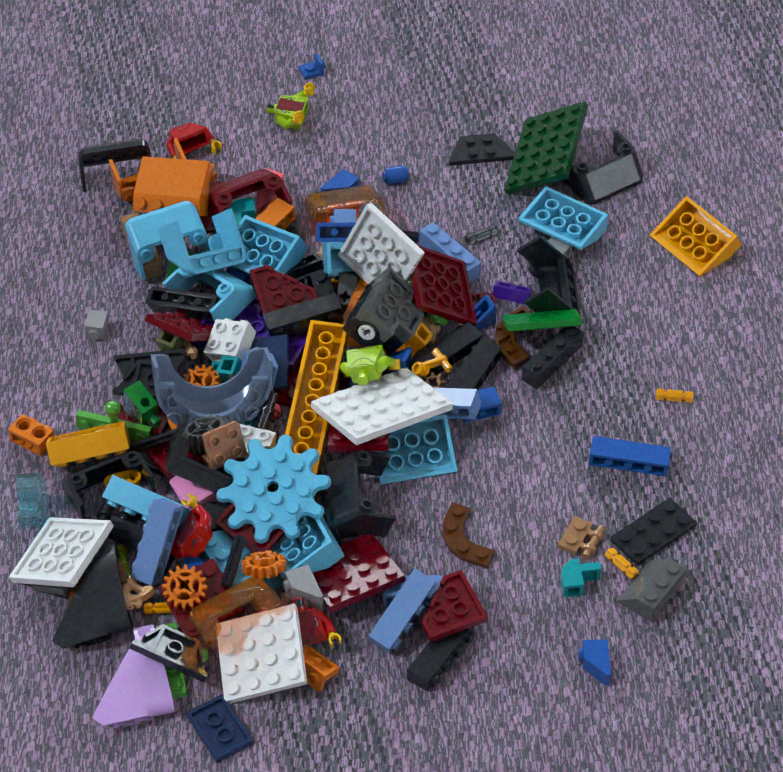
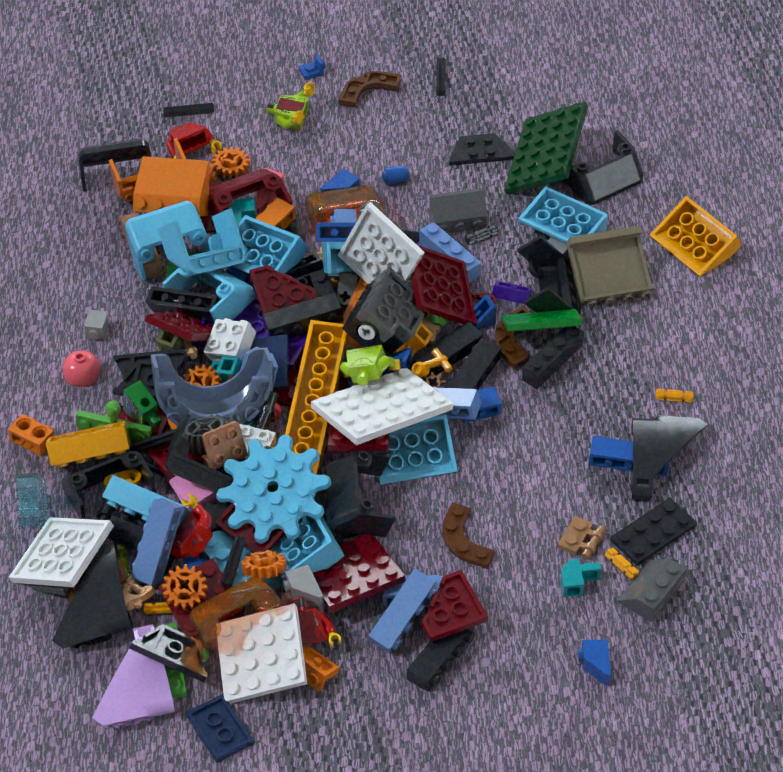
none -> coral cylinder [63,350,101,387]
none -> black axle [163,103,214,117]
none -> orange gear [212,147,250,179]
none -> reddish brown plate [339,71,402,107]
none -> dark grey slope [429,188,487,233]
none -> black axle [436,58,446,96]
none -> dark tan panel [566,226,655,307]
none -> black panel [631,416,707,501]

